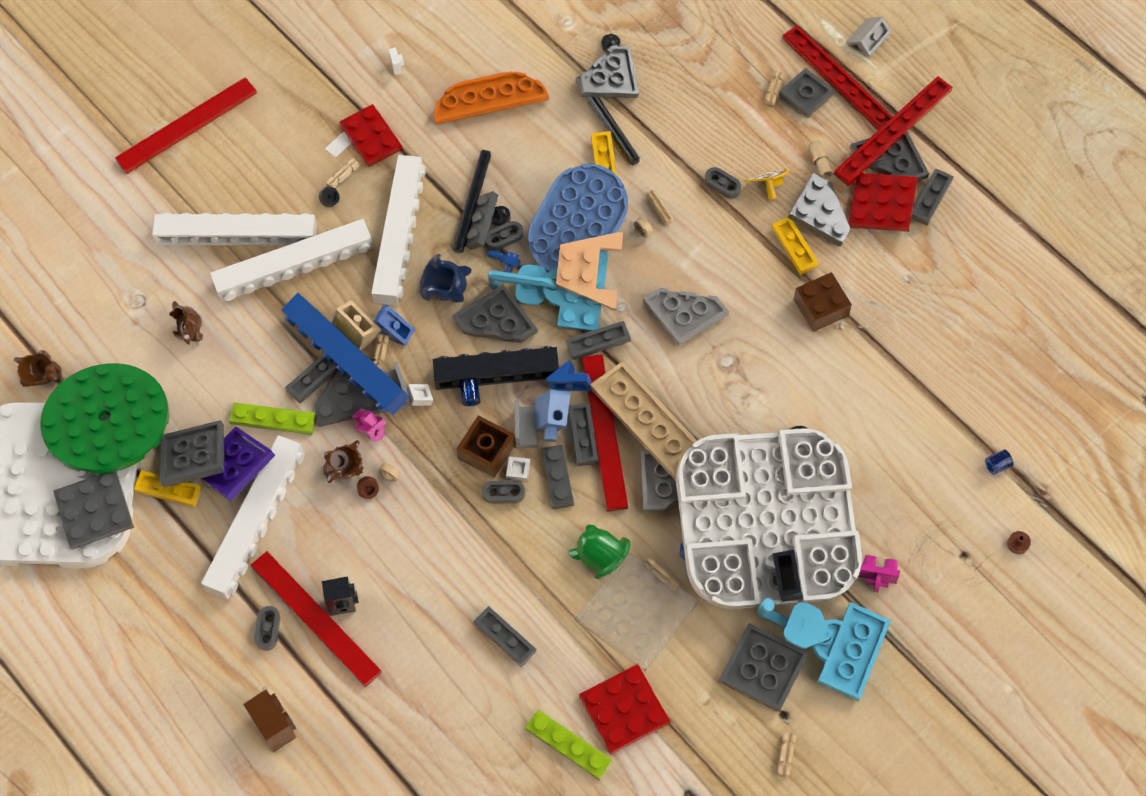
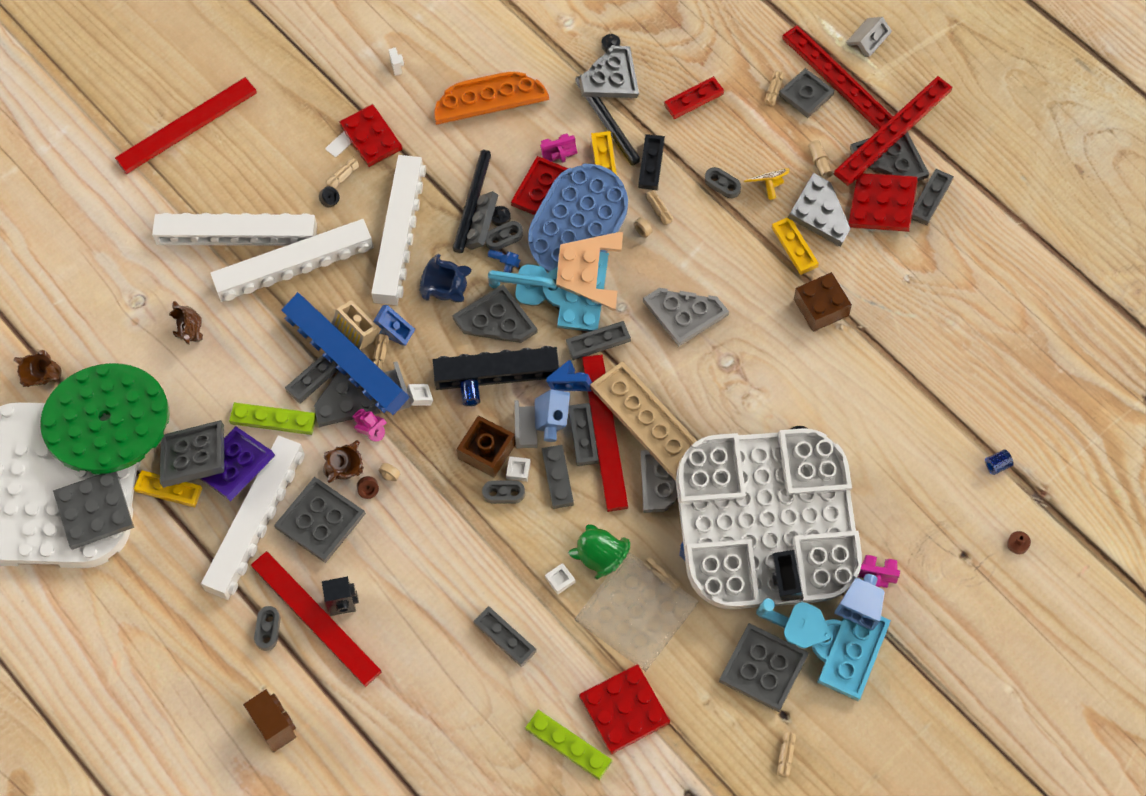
none -> dark grey plate [274,477,366,563]
none -> red plate [511,156,569,215]
none -> dark pink hips [540,133,578,163]
none -> white plate [545,563,575,594]
none -> black plate [638,134,665,190]
none -> red plate [664,76,724,120]
none -> torso [834,574,885,631]

